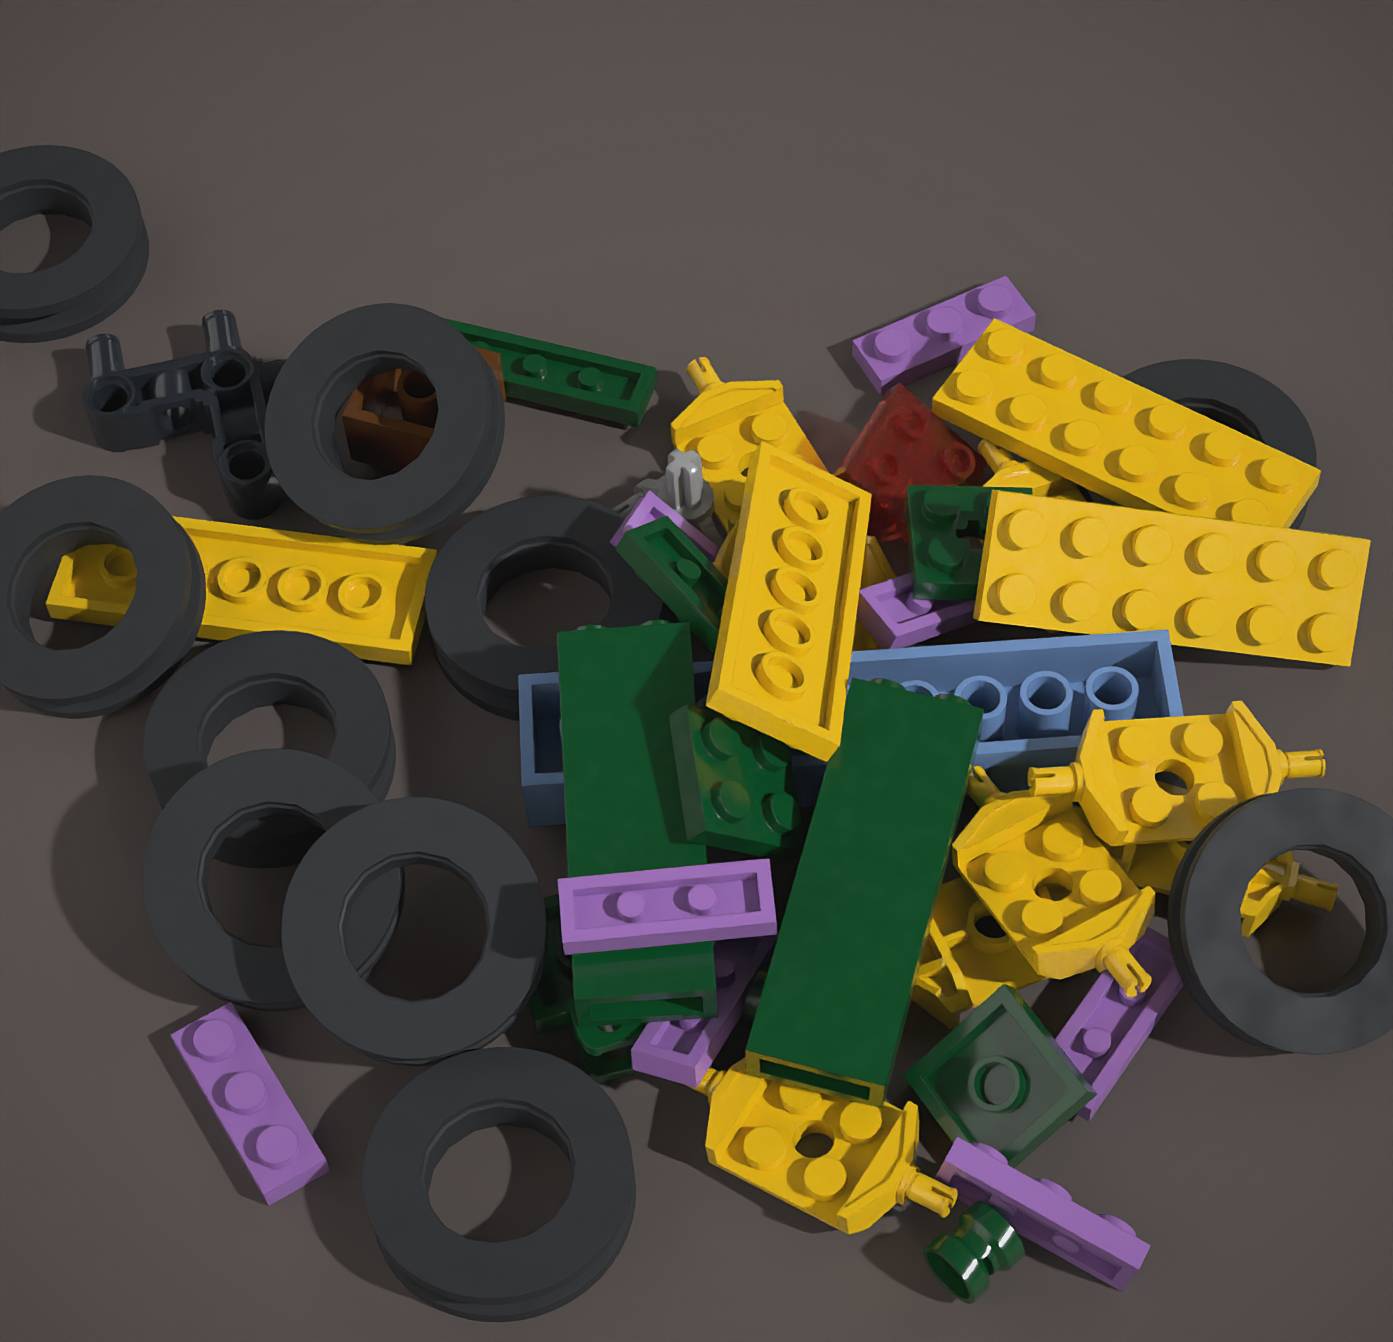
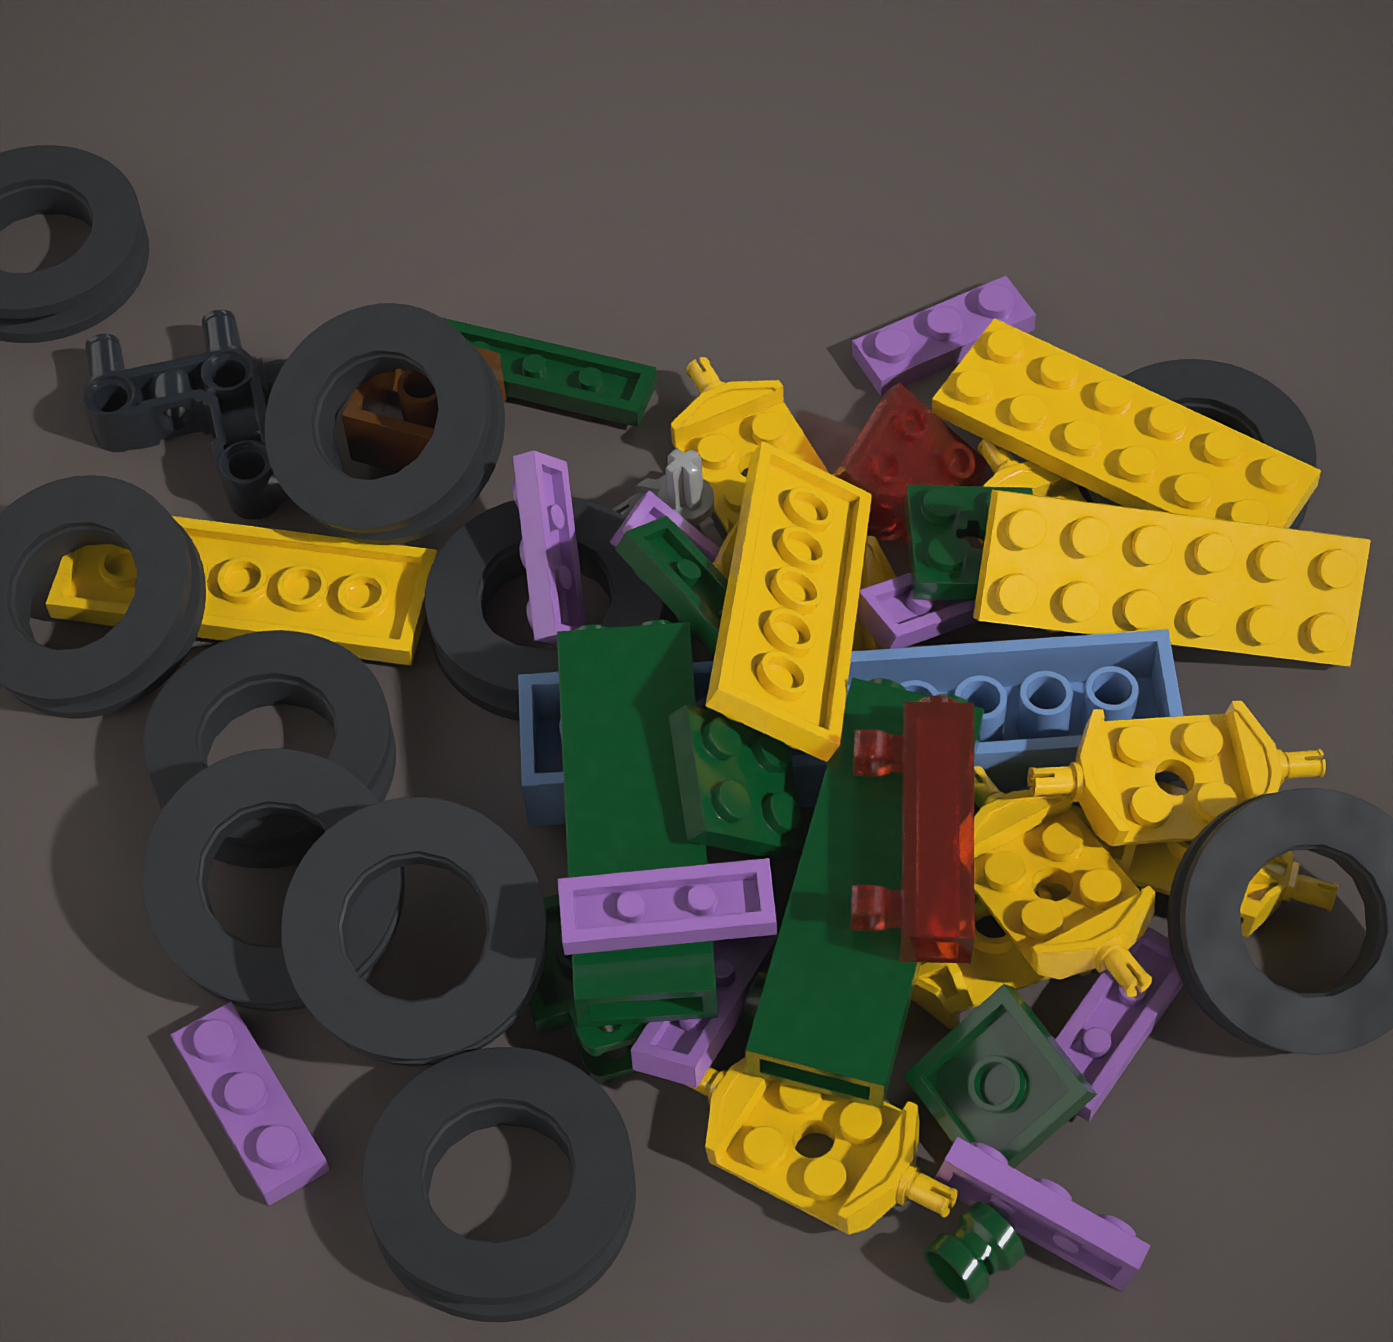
none -> medium lavender plate [512,450,587,645]
none -> clear red brick [851,696,975,964]

